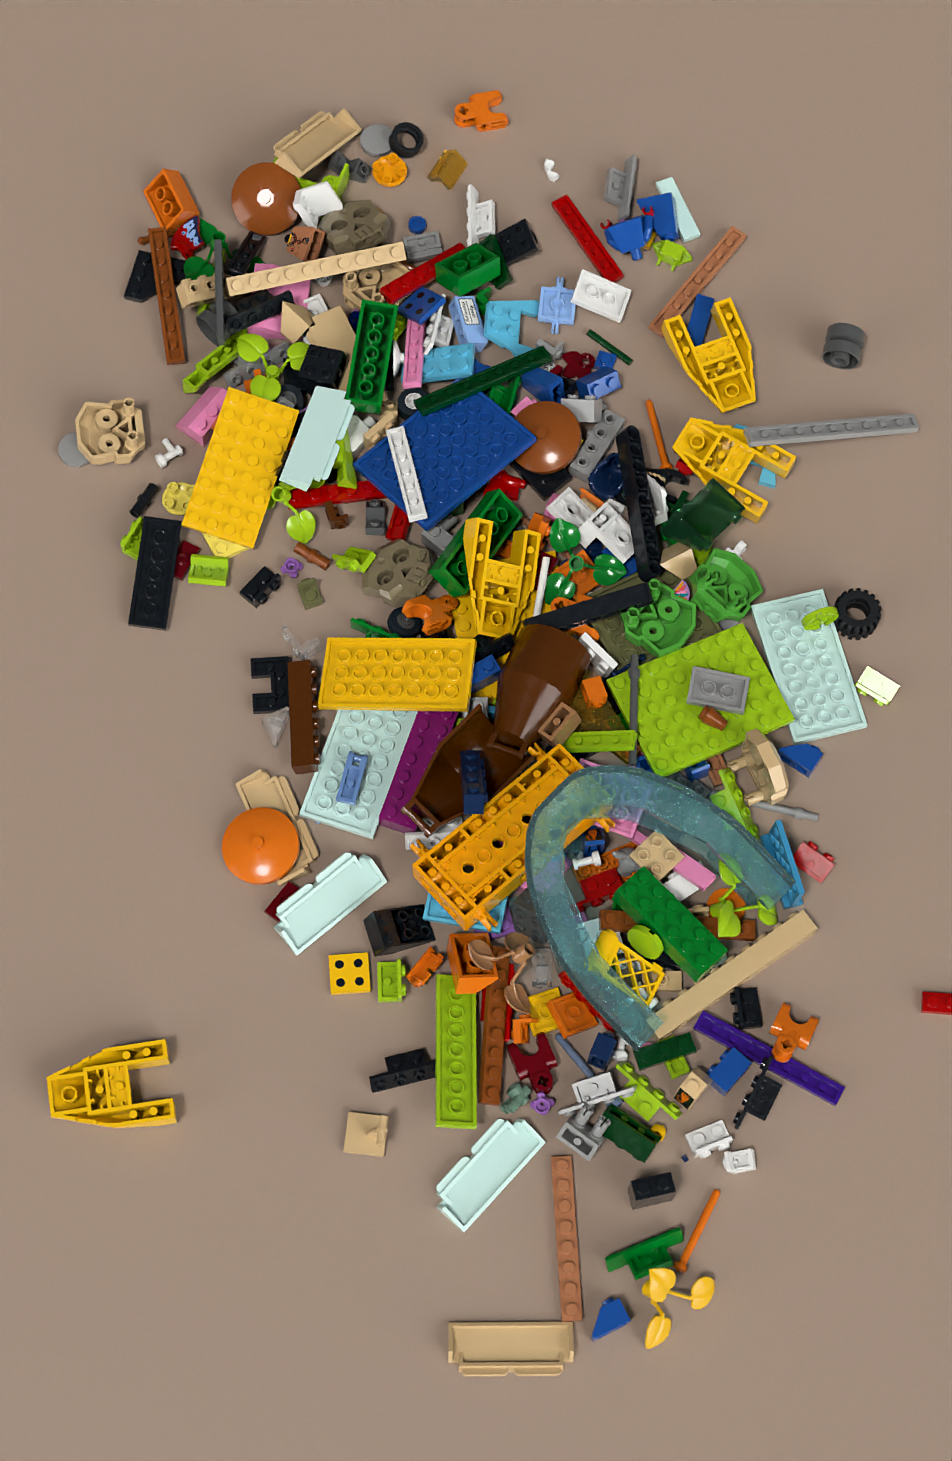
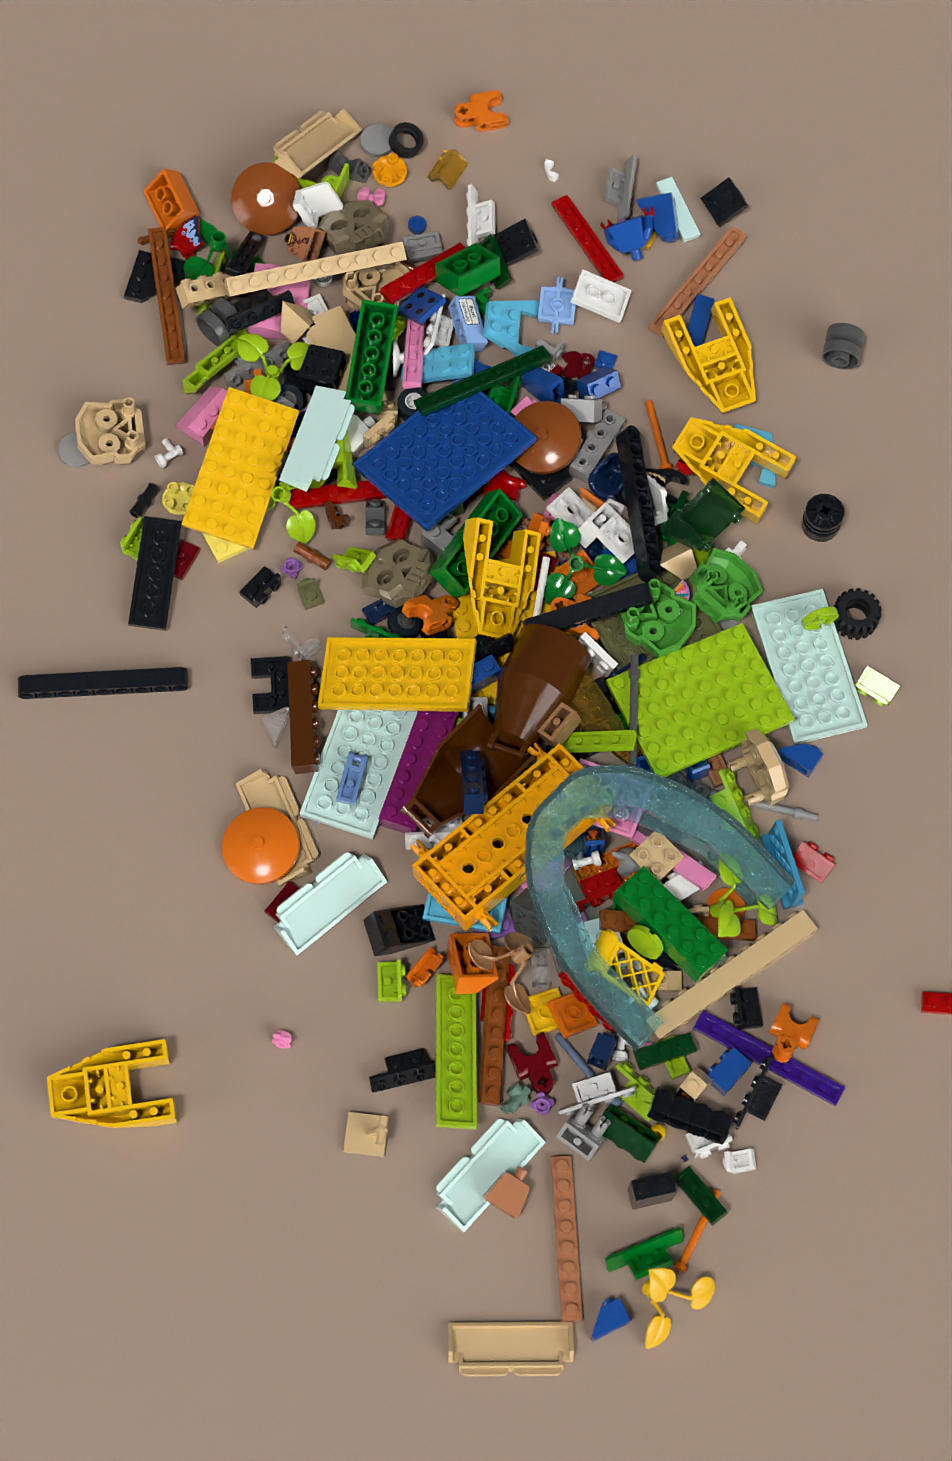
lime bracket [188,554,229,586] -> none
dark grey tile [214,239,225,345] -> none
yellow tile [328,952,371,995] -> none
white tile [386,426,428,523] -> none
orange bracket [511,1015,538,1044] -> none
orange brick [580,676,608,708] -> none
dark green bar [586,329,633,366] -> none
lime piece [652,240,693,271] -> none
light grey plate [686,666,750,715] -> none
dark orange cone [698,705,728,731] -> none
light grey plate [743,413,919,447] -> none
none -> black beam [18,667,189,699]
none -> bright pink plate [272,1030,292,1048]
none -> bright pink piece [357,187,386,206]
none -> dark blue plate [362,599,403,626]
none -> nougat torso [482,1166,530,1219]
none -> black brick [647,1089,733,1144]
none -> dark green plate [673,1166,728,1226]
none -> black plate [700,177,749,227]
none -> black wheel [801,494,844,542]

